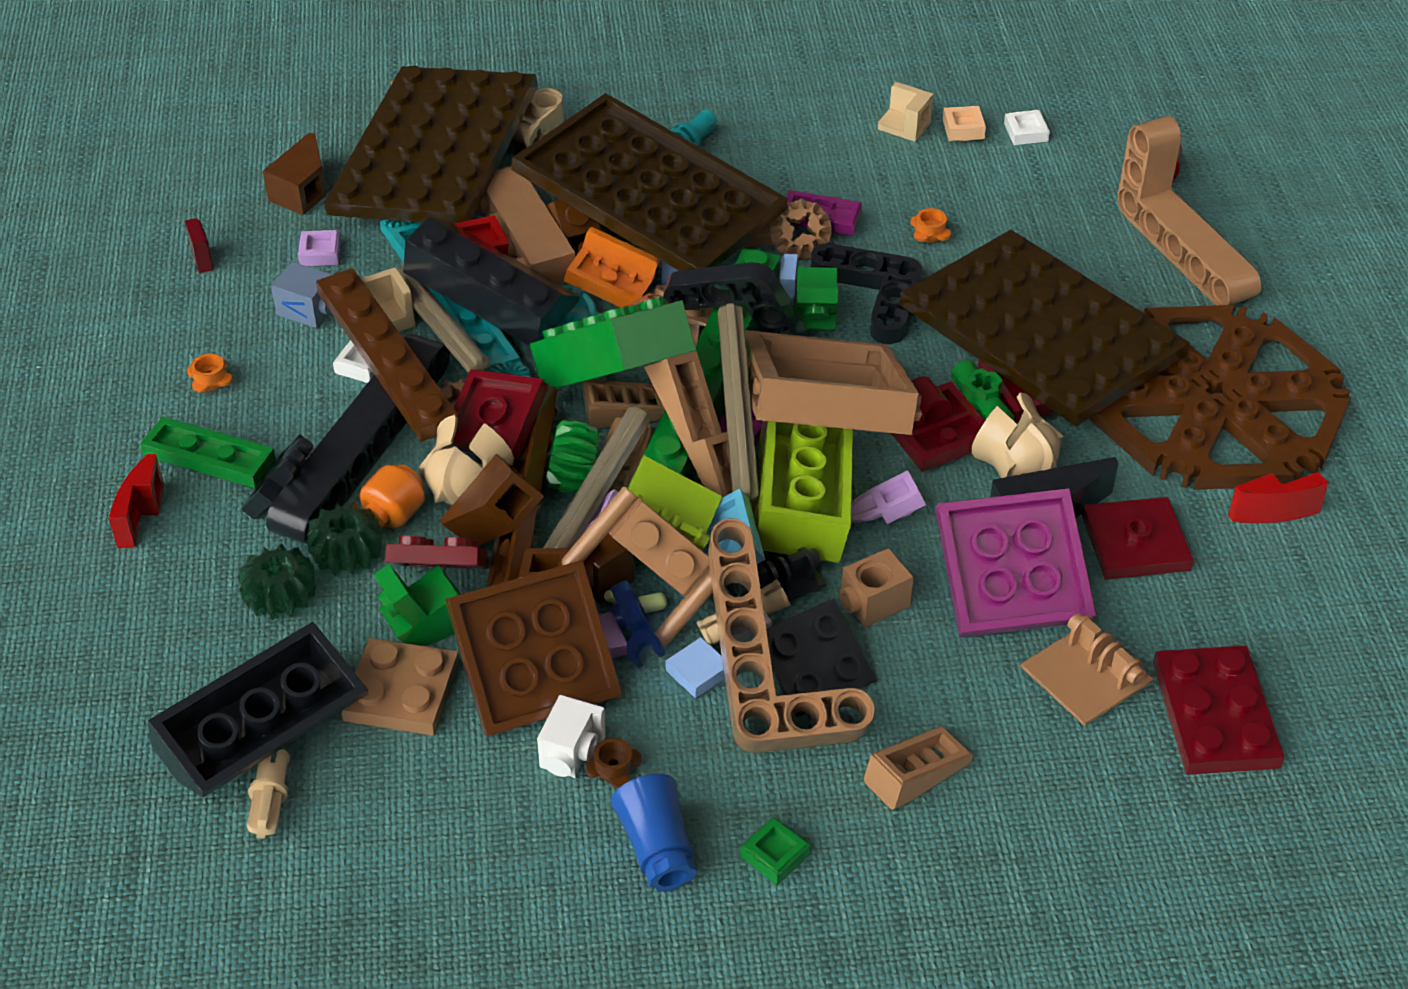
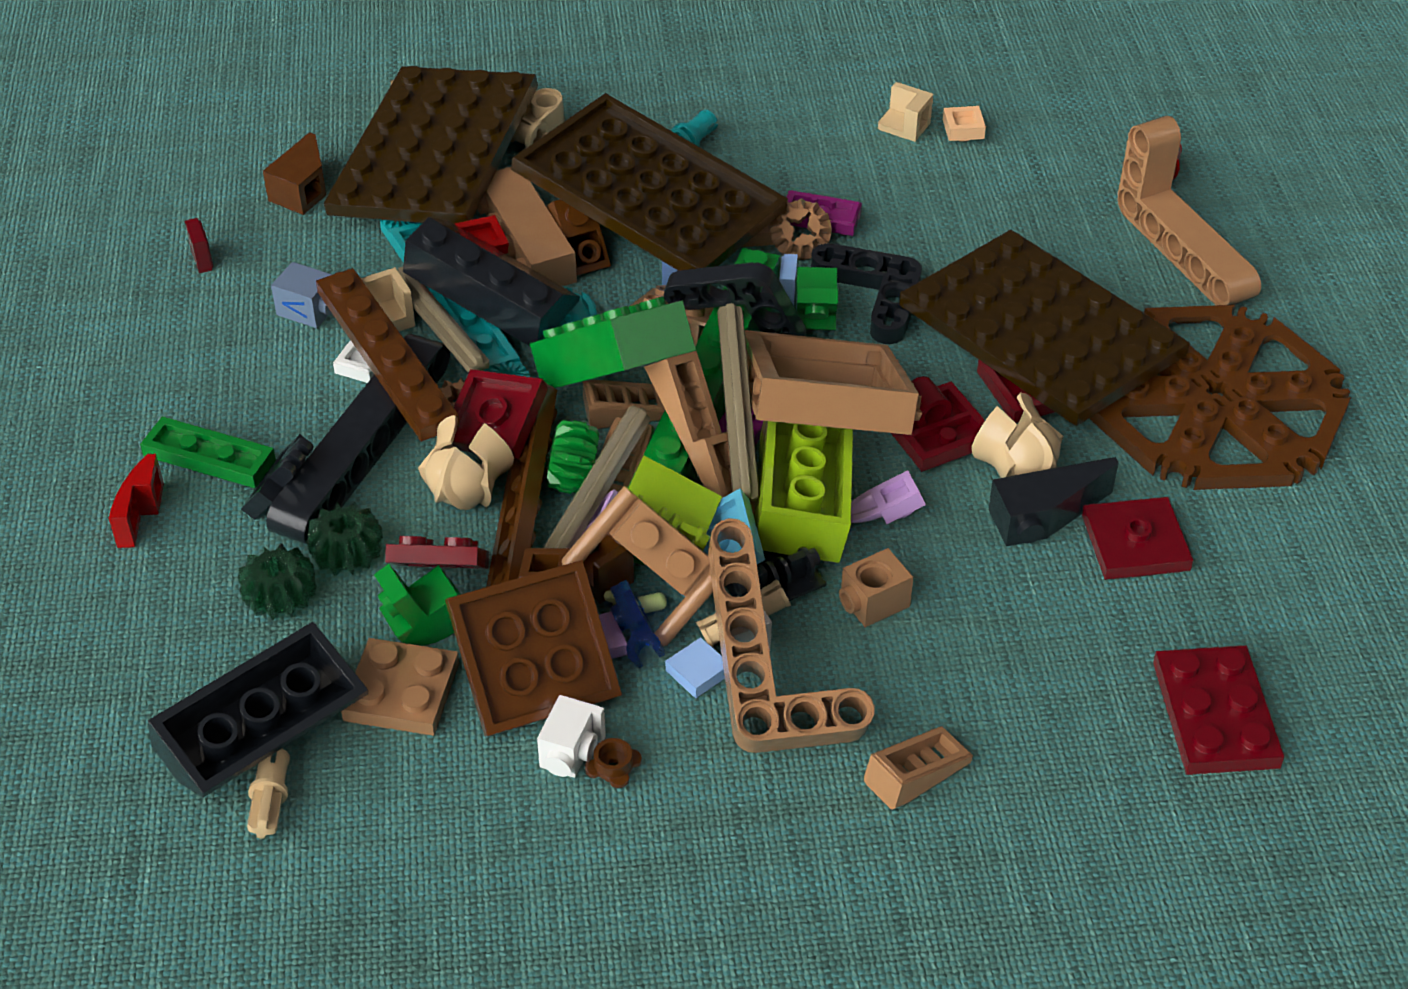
orange plate [187,353,233,393] -> none
lavender tile [298,230,341,266] -> none
orange head [359,464,425,529] -> none
reddish brown slope [439,454,544,546] -> none
orange bracket [564,227,660,307] -> none
blue plant [610,774,697,892] -> none
green tile [740,816,811,885] -> none
black hinge [766,598,877,718] -> none
orange plate [910,208,951,243] -> none
magenta plate [935,488,1096,638] -> none
green axle [951,360,1014,421] -> none
white tile [1004,110,1050,145] -> none
medium nougat hinge [1020,613,1153,726] -> none
red slope [1228,472,1329,523] -> none

